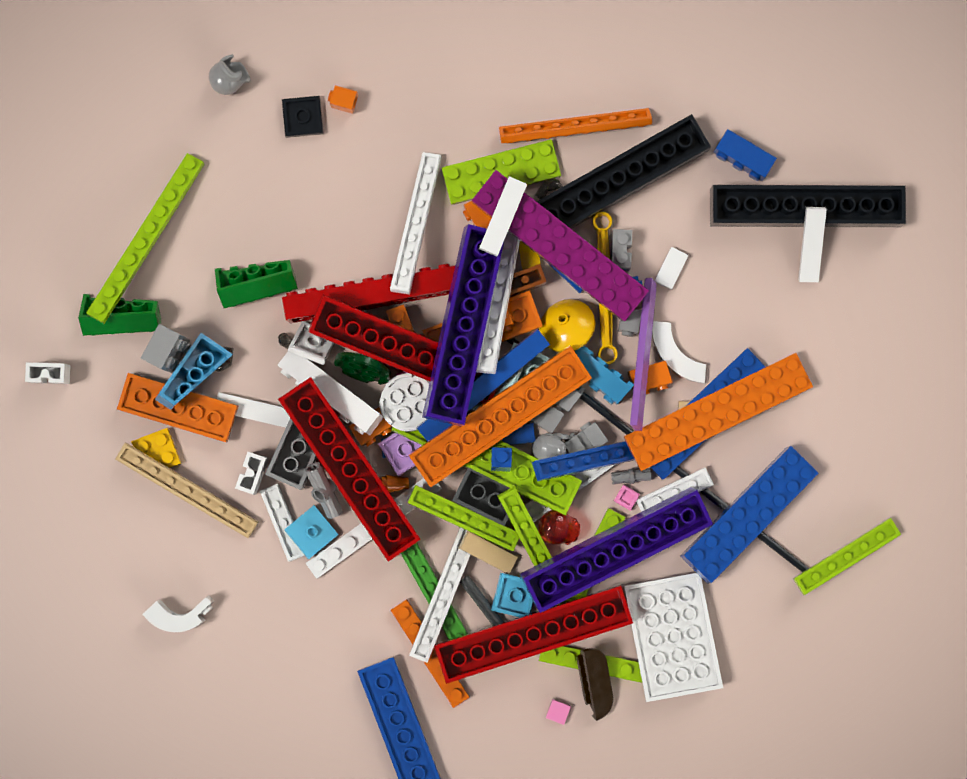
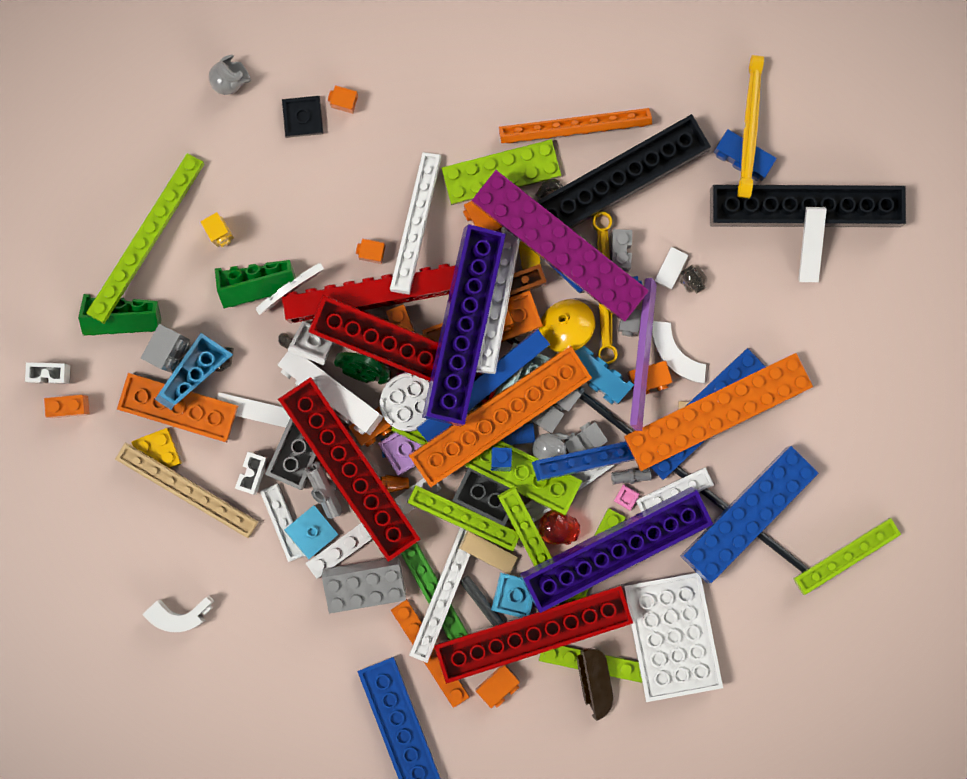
white tile [479,177,527,257] -> none
bright pink tile [546,699,571,725] -> none
none -> orange brick [44,395,90,418]
none -> yellow brick [200,212,234,247]
none -> white tile [256,263,324,315]
none -> light grey brick [322,556,406,614]
none -> orange brick [356,239,386,264]
none -> orange brick [476,665,520,708]
none -> clear smoke head [679,265,708,294]
none -> yellow piece [737,55,764,198]

